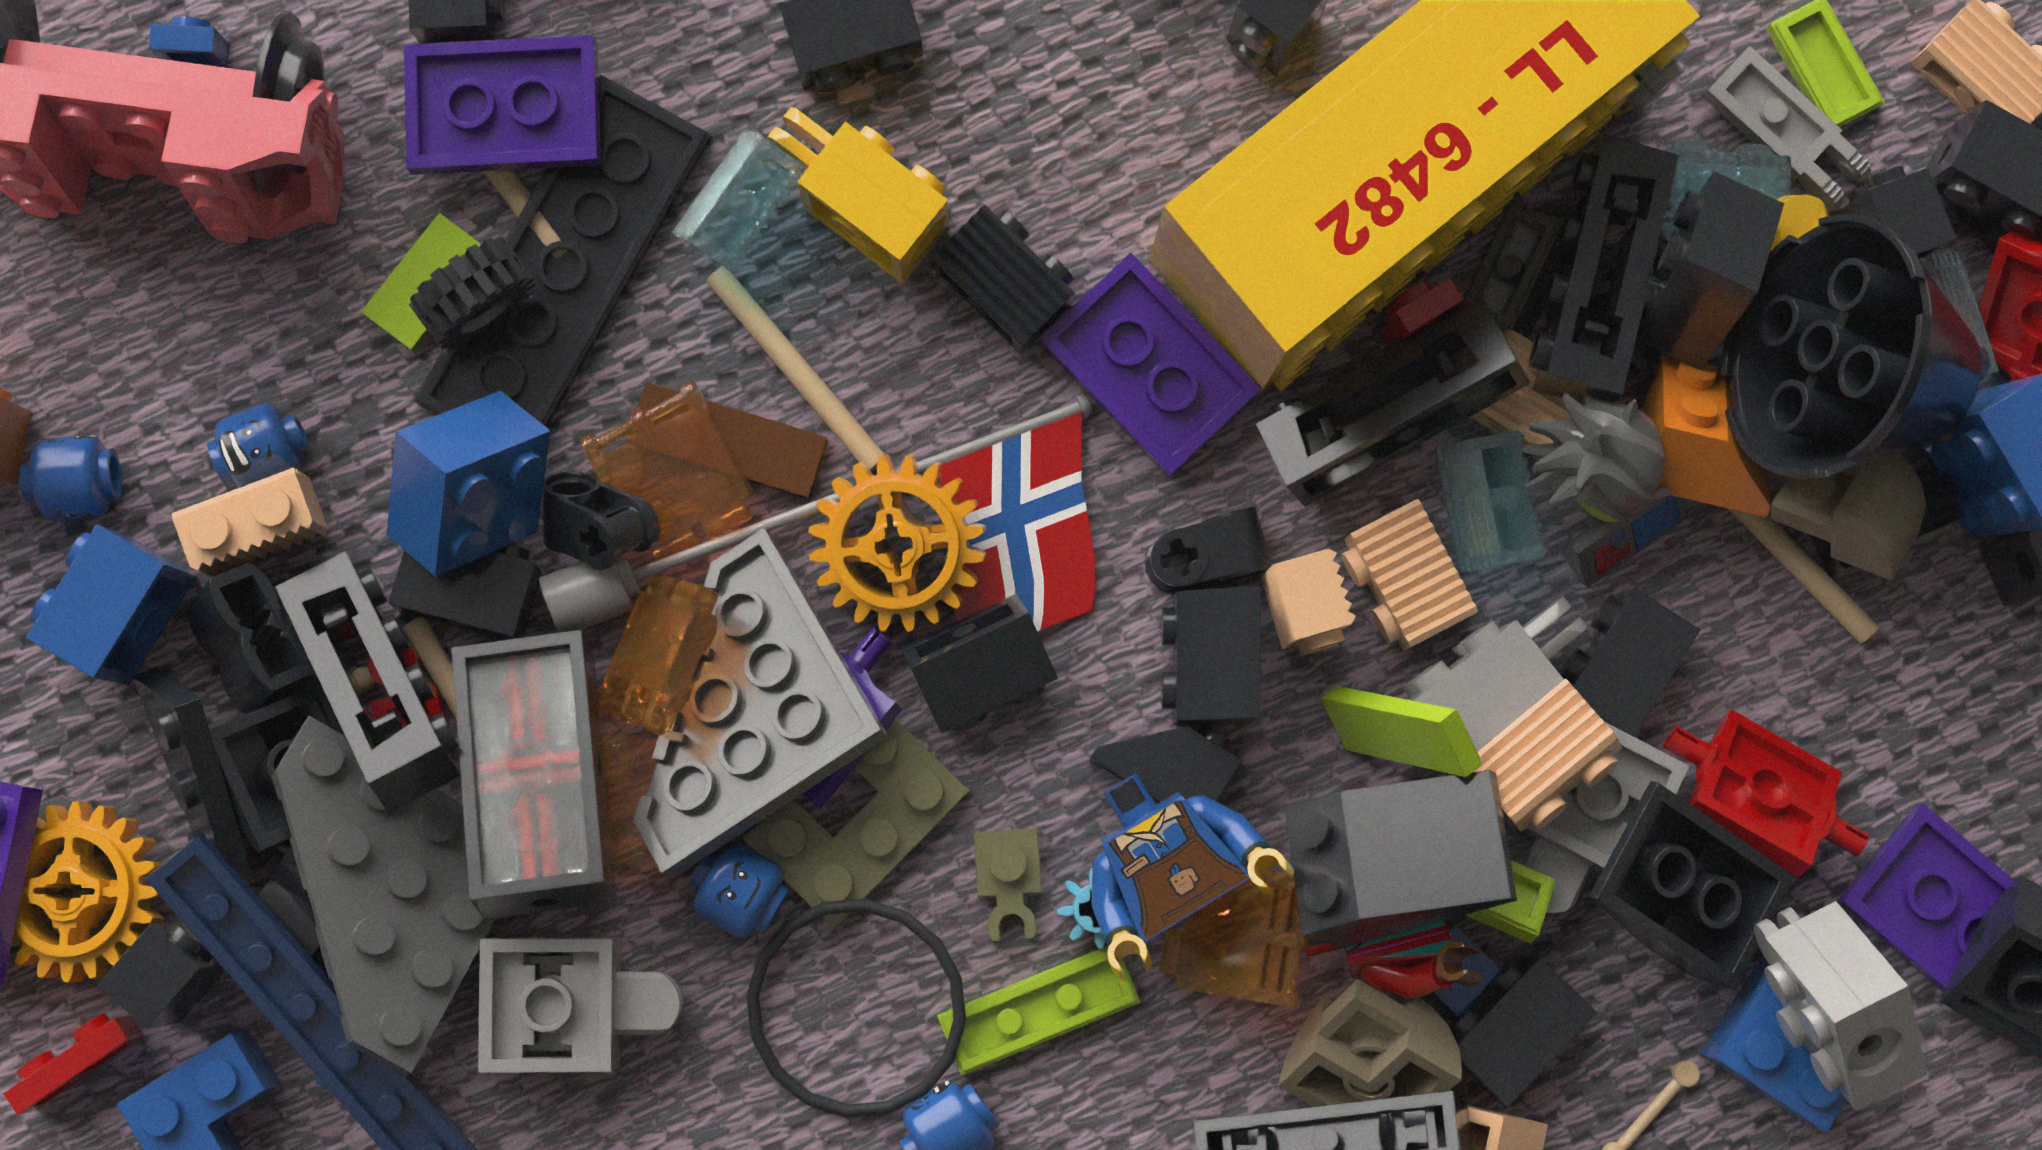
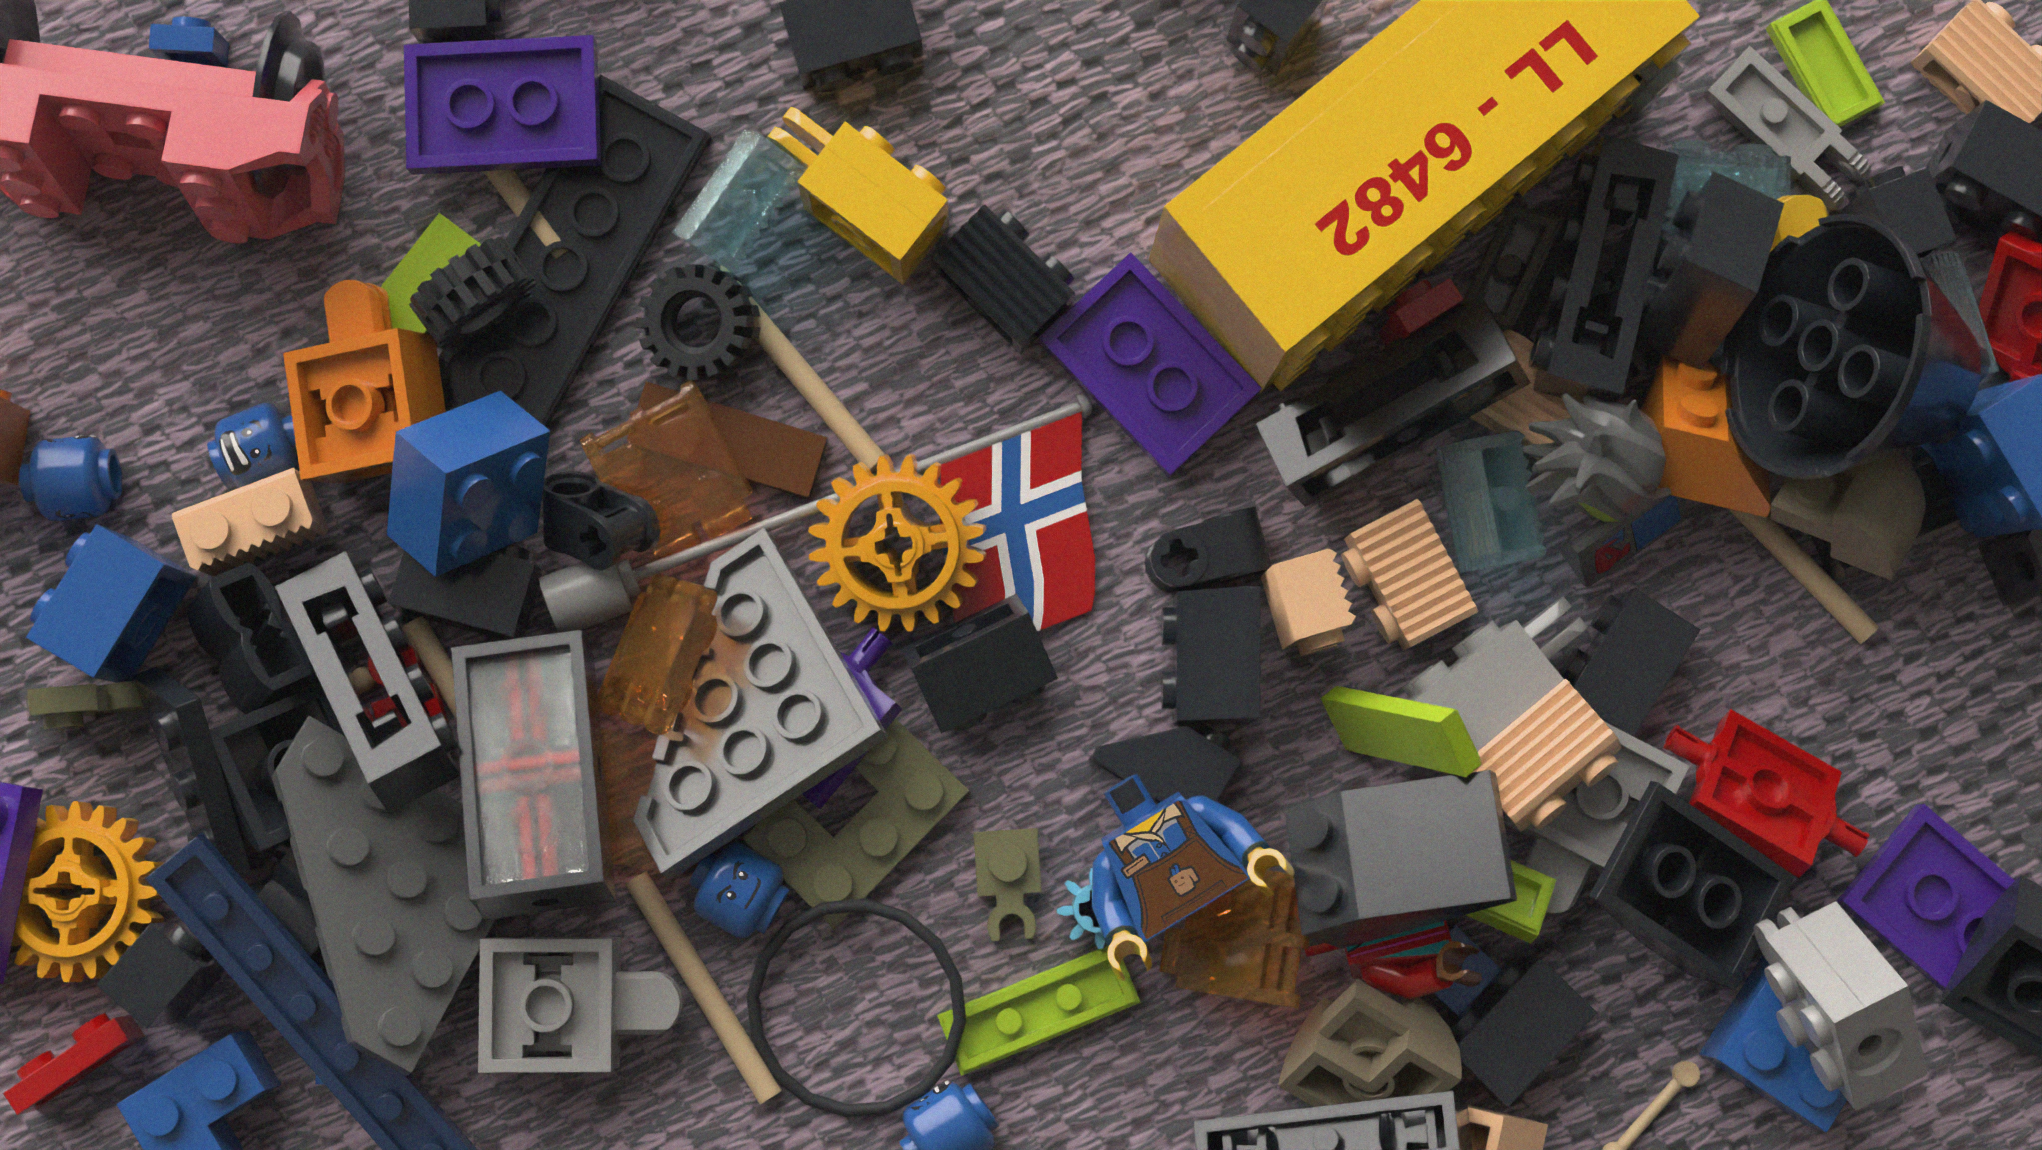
none -> olive plate [26,681,144,731]
none -> orange brick [283,280,446,484]
none -> tan bar [625,871,782,1104]
none -> black tyre [636,264,761,380]

